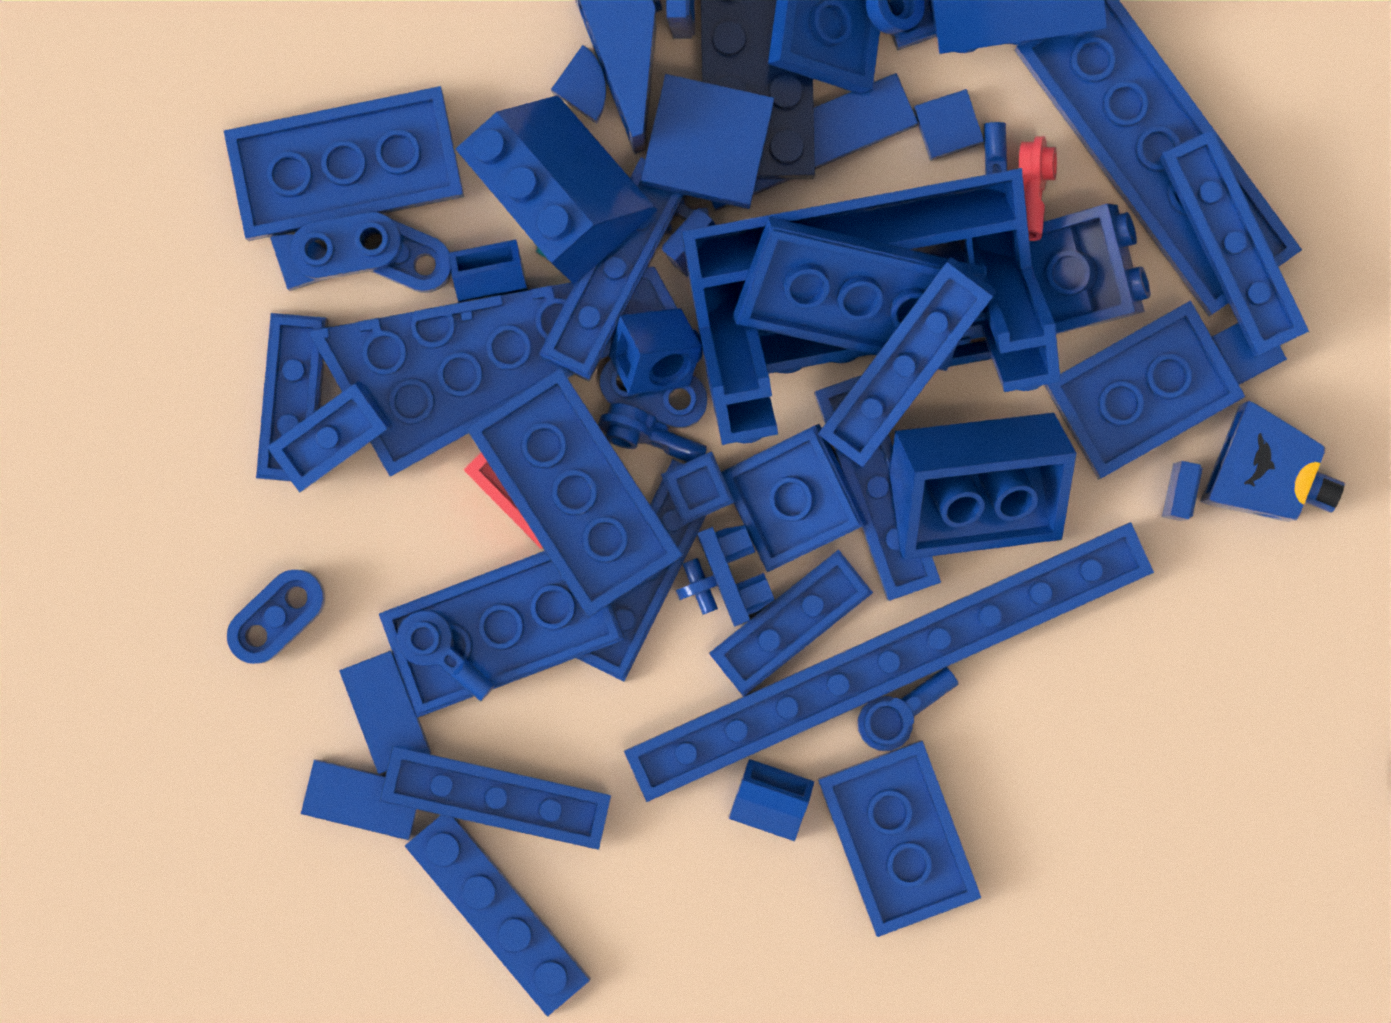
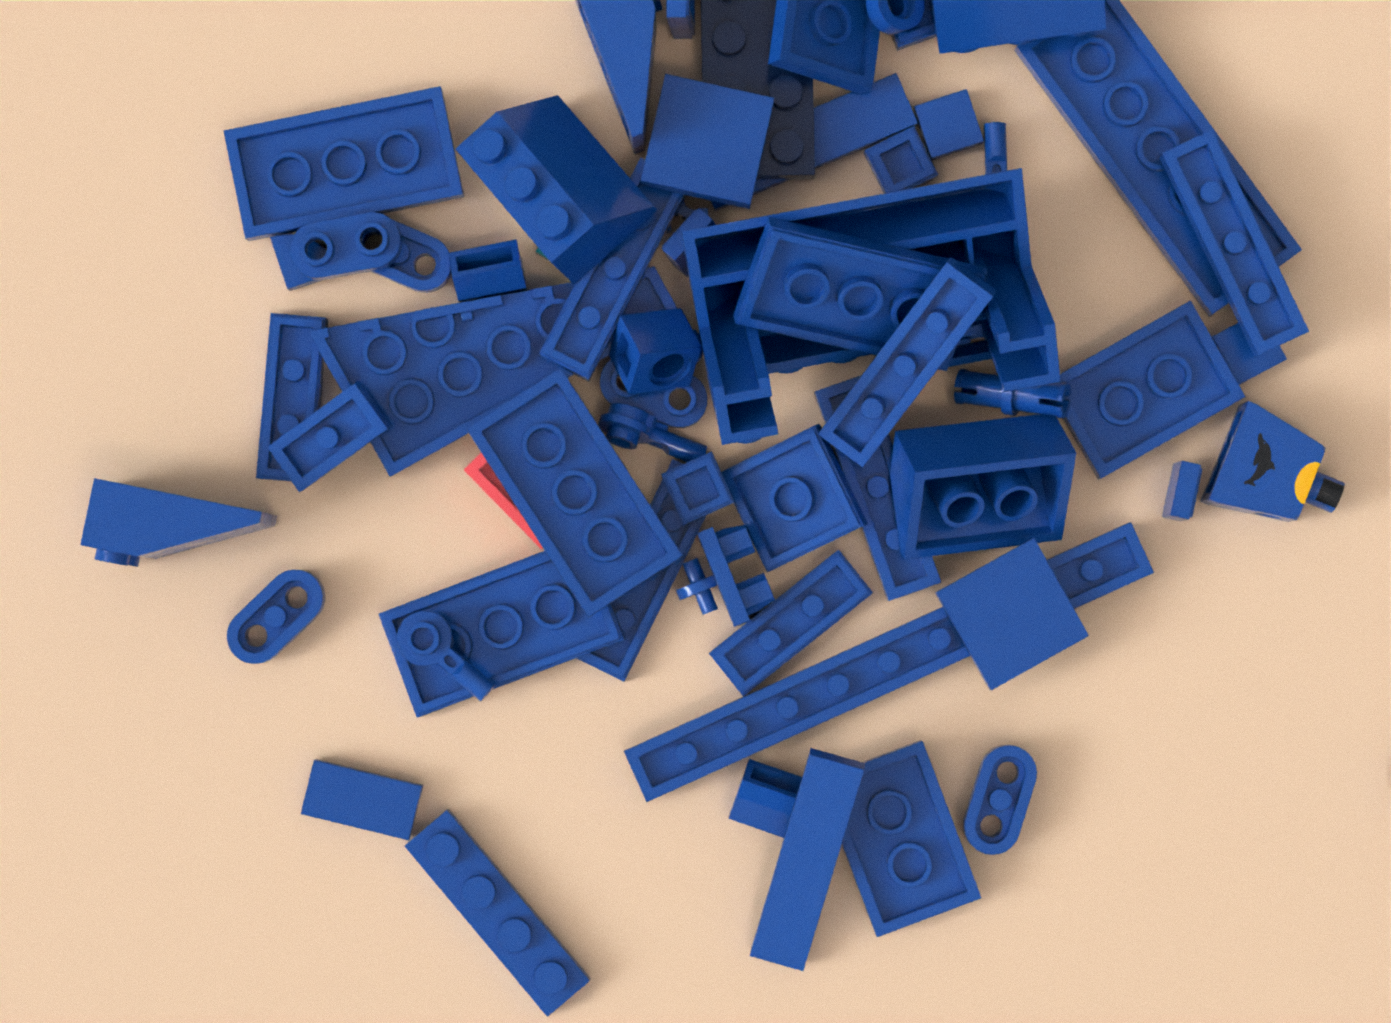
blue tile [339,650,432,774] -> none
blue plate [380,746,611,850] -> none
blue tile [551,45,606,124] -> none
blue plate [857,667,959,751] -> none
coral plate [1019,136,1057,241] -> none
blue plate [1029,203,1151,335] -> none
none -> blue slope [80,478,277,567]
none -> blue tile [750,748,865,971]
none -> blue tile [864,126,938,193]
none -> blue tile [935,538,1089,690]
none -> blue pin [954,369,1071,419]
none -> blue plate [963,745,1037,855]

